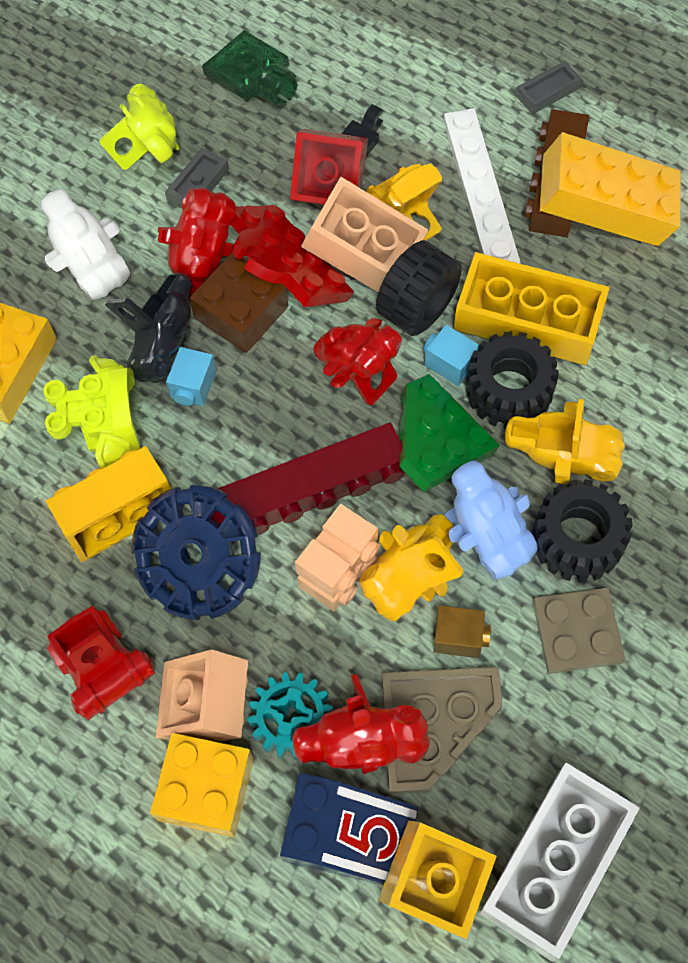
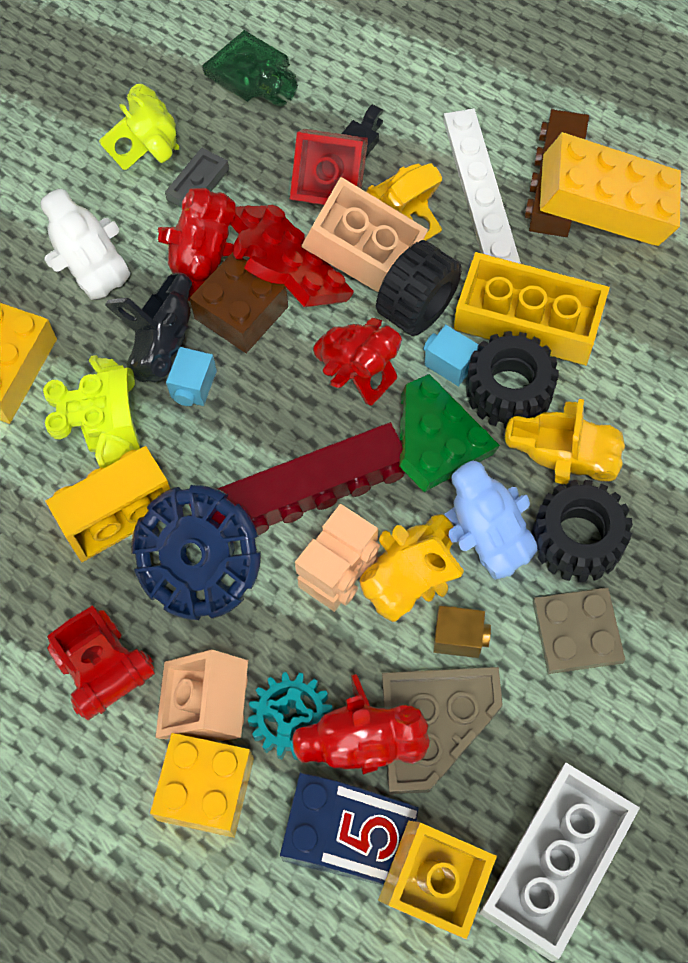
dark grey tile [514,61,584,115] -> none

